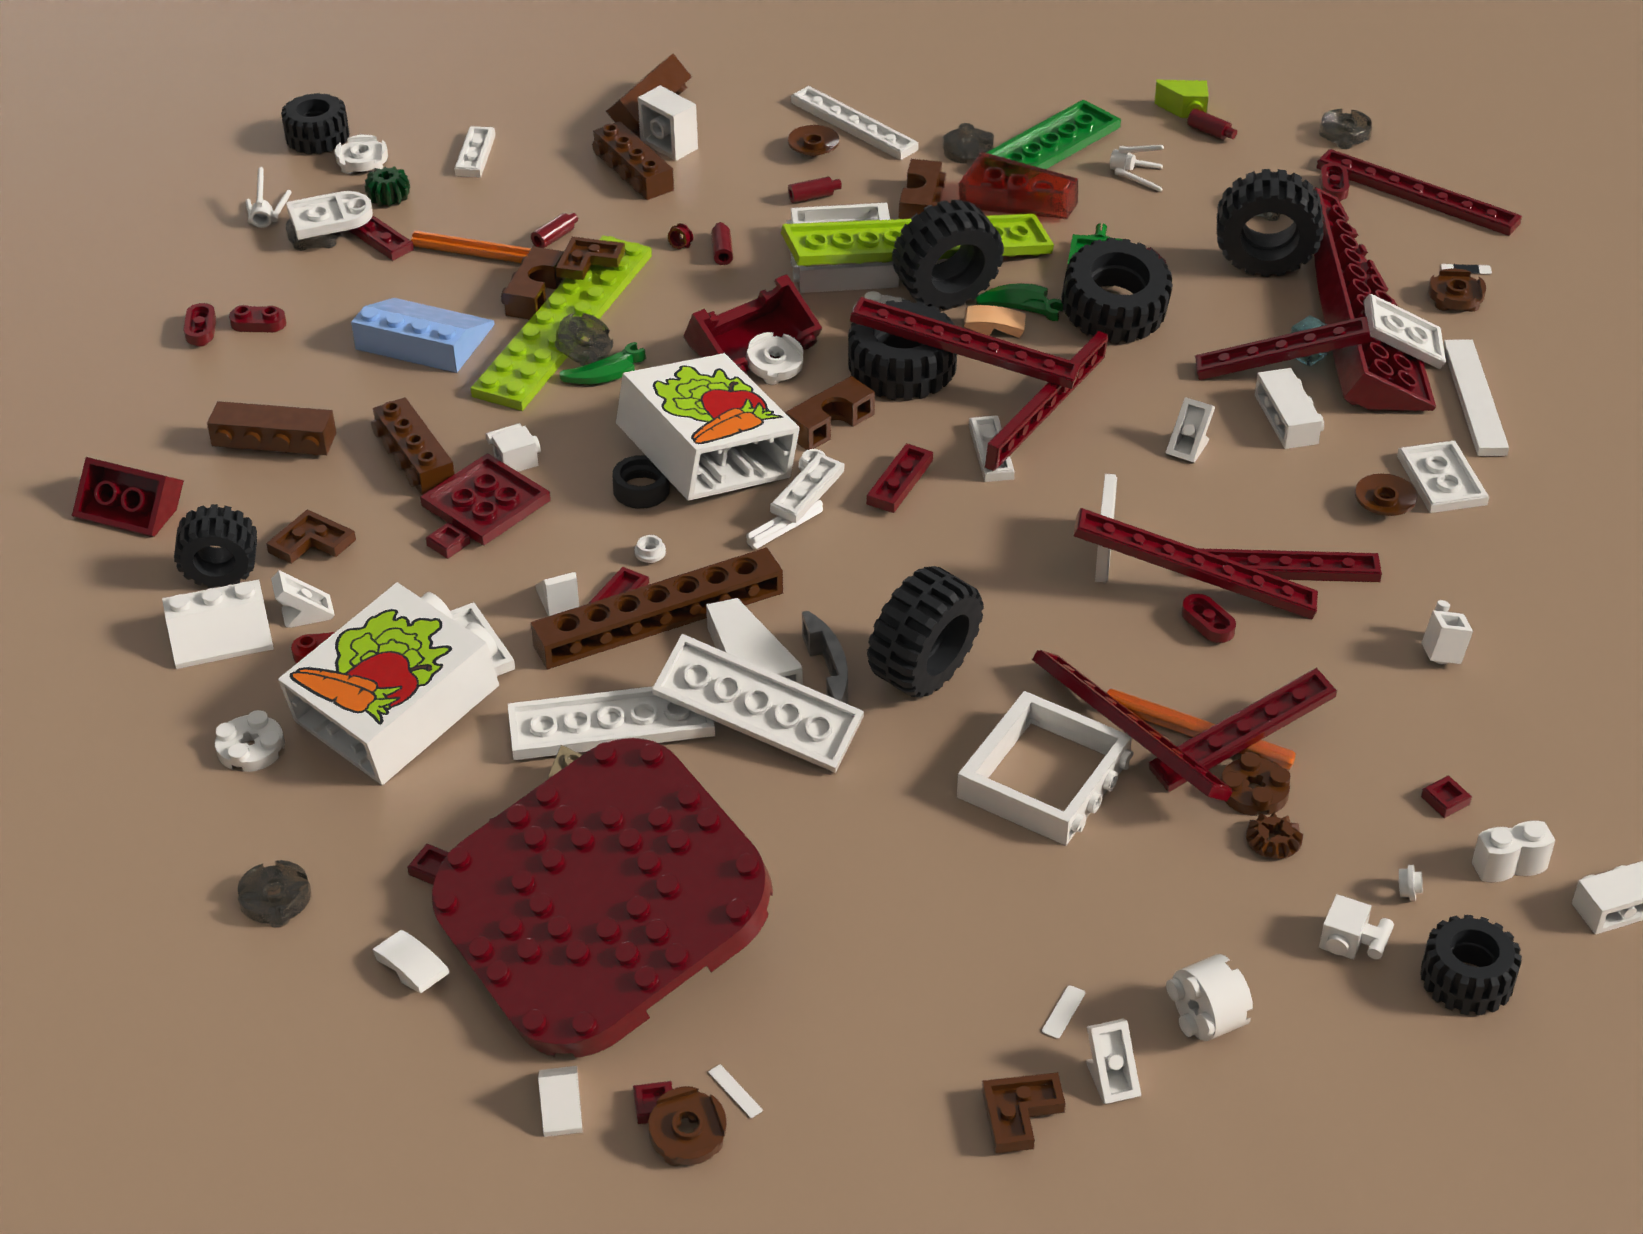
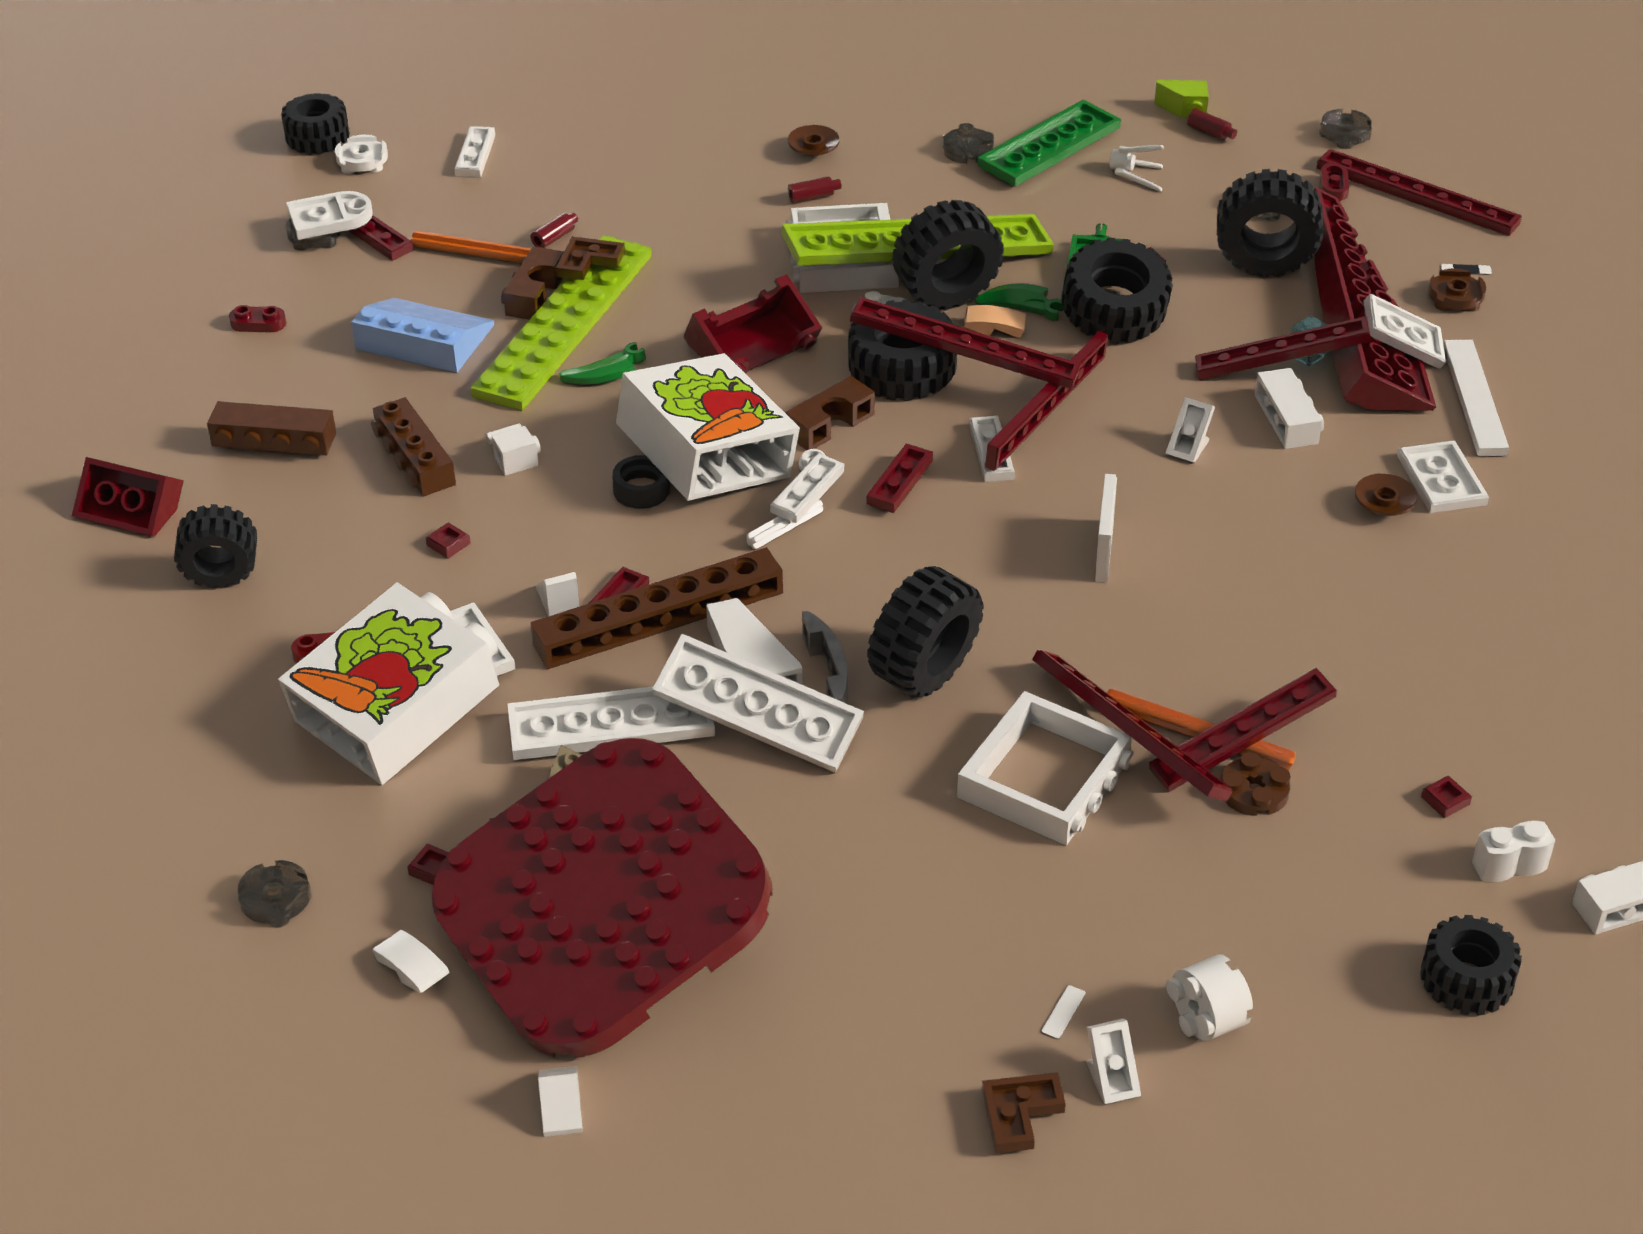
white slope [162,579,274,669] -> none
dark red plate [184,303,216,347] -> none
white plate [215,710,285,772] -> none
white plant [245,167,291,228] -> none
reddish brown plate [266,509,356,564] -> none
white slope [271,570,335,628] -> none
dark green gear [364,166,410,207] -> none
dark red plate [420,453,551,546] -> none
clear smoke plate [555,313,613,366] -> none
reddish brown brick [592,121,674,200] -> none
reddish brown brick [606,53,692,133] -> none
dark red tile [633,1081,672,1125] -> none
white plate [634,535,666,563] -> none
white brick [638,86,698,161] -> none
reddish brown plate [648,1086,727,1166] -> none
dark red plate [668,223,693,249] -> none
white sticker [708,1064,763,1118] -> none
dark red cylinder [711,222,733,265] -> none
white plate [746,332,803,385] -> none
white tile [791,86,918,160] -> none
reddish brown arch [899,159,946,219] -> none
clear red wedge [959,152,1078,219] -> none
dark red tile [1073,508,1318,619] -> none
dark red plate [1181,594,1236,643] -> none
dark red tile [1198,548,1382,582] -> none
reddish brown gear [1246,812,1303,859] -> none
white brick [1319,894,1394,960] -> none
white plate [1399,865,1423,901] -> none
white brick [1421,600,1473,664] -> none

